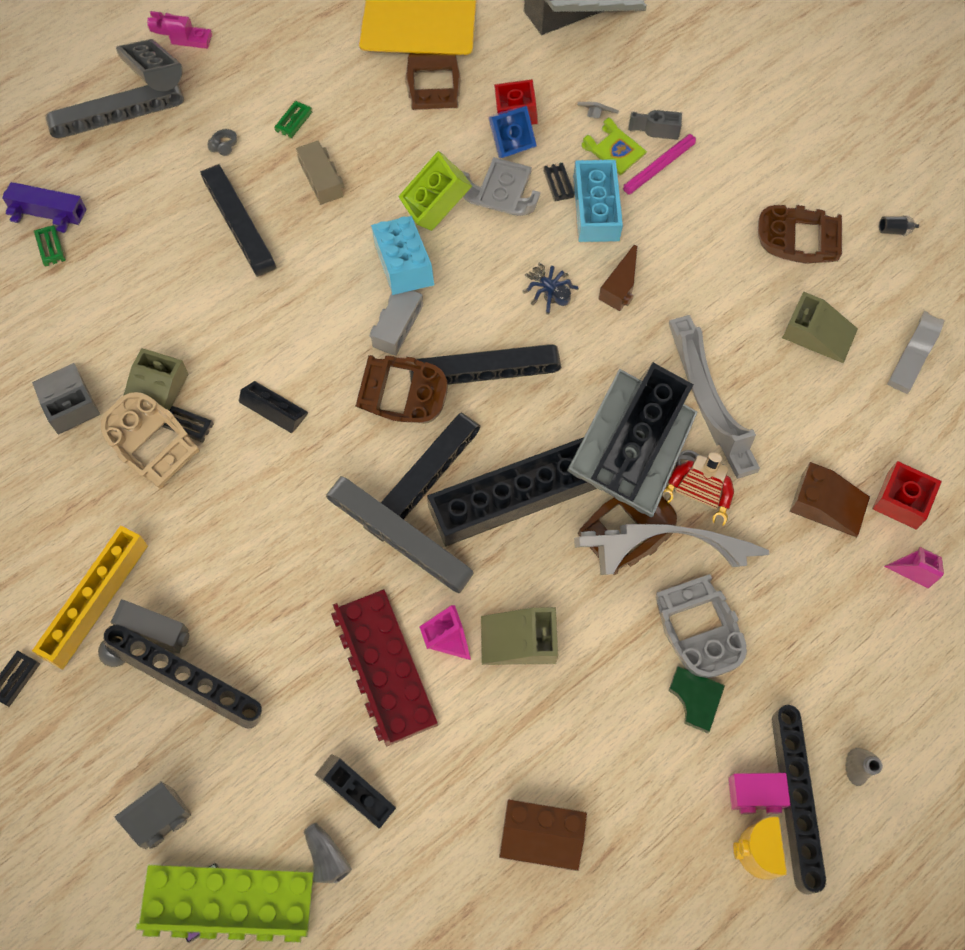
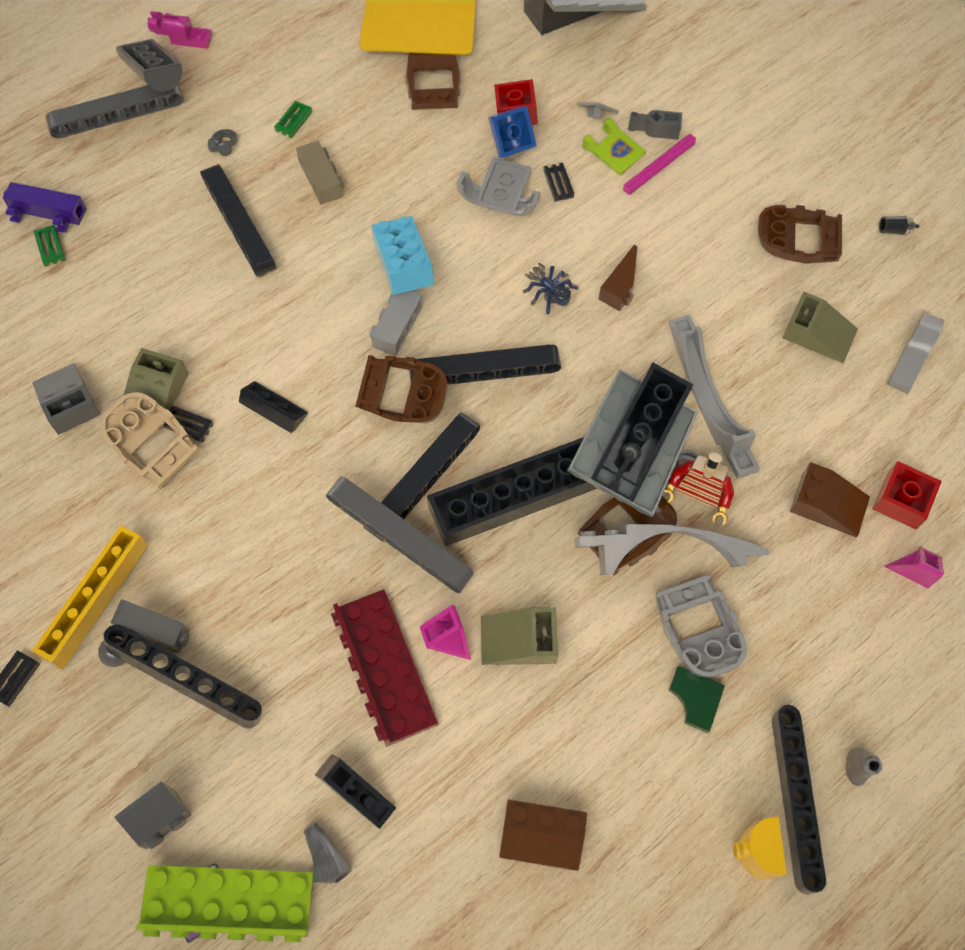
lime slope [398,151,472,231] -> none
medium azure brick [573,160,623,242] -> none
dark pink brick [728,773,790,814] -> none

